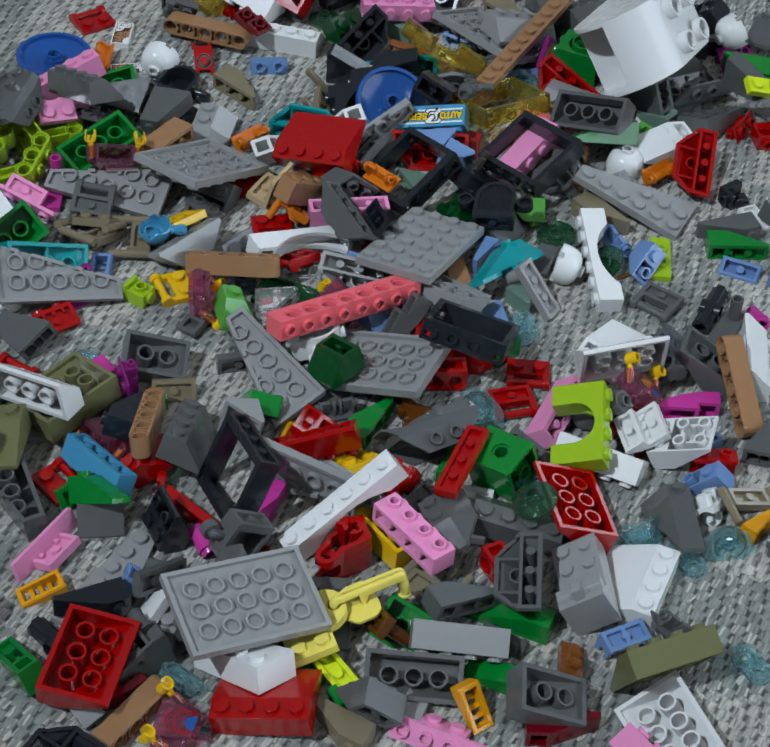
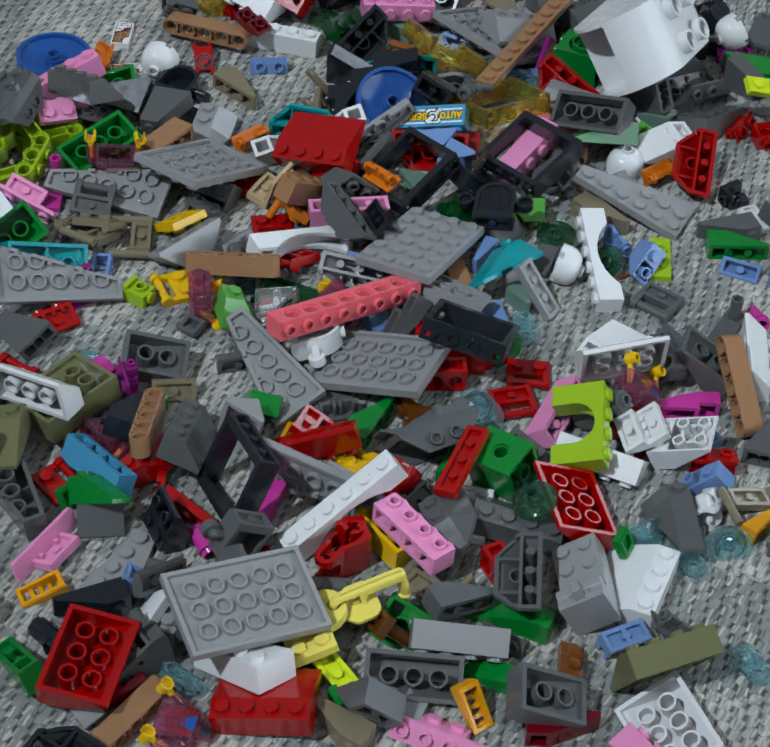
red plate [69,5,116,36] -> none
dark azure hair [139,214,188,245] -> none
dark green slope [306,333,366,390] -> none
black piece [692,285,729,334] -> none
none -> green tile [612,526,635,559]

